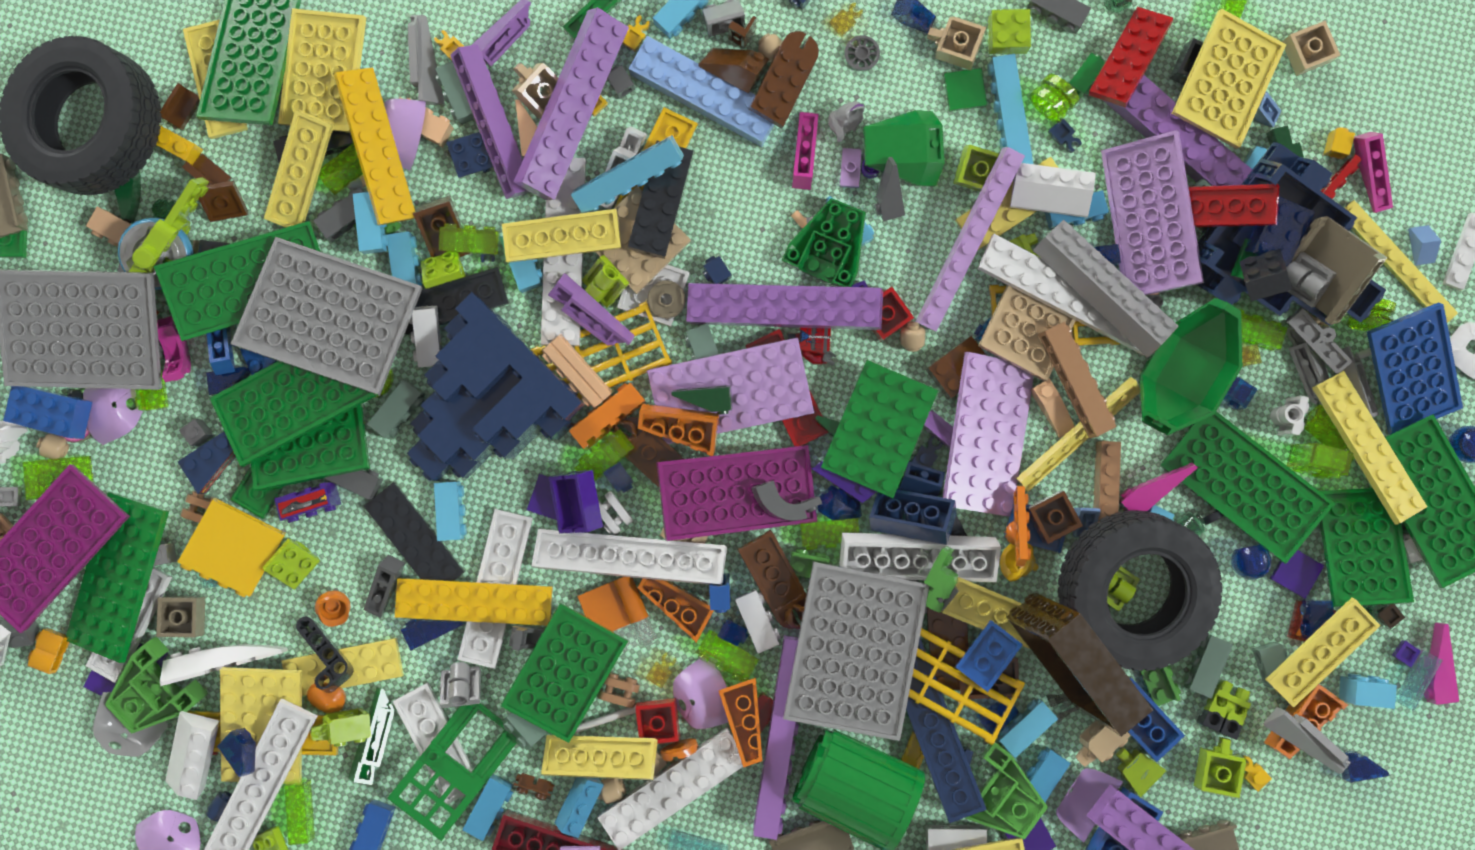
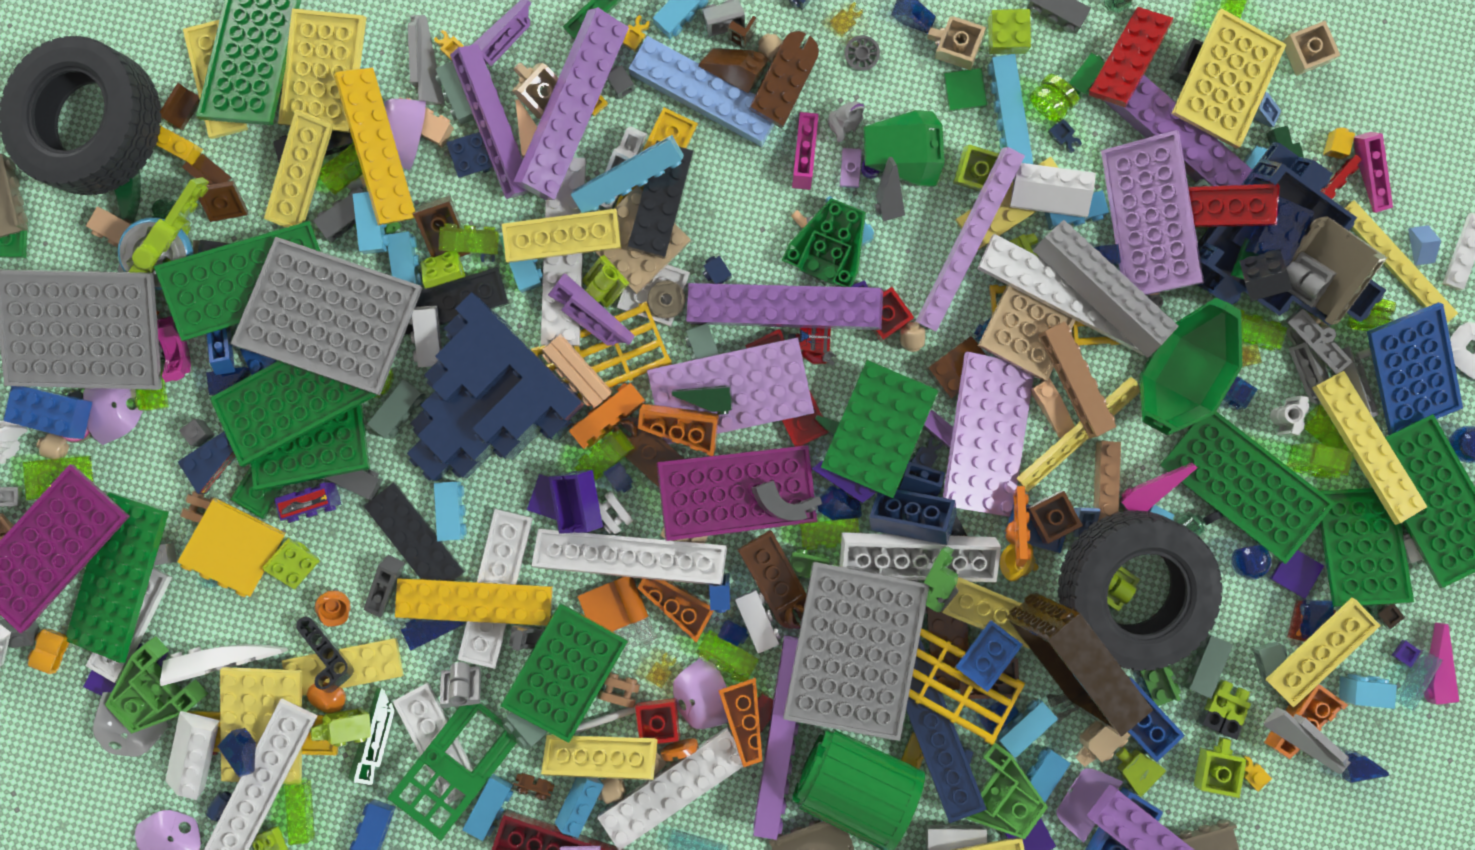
dark tan brick [156,596,206,637] -> none

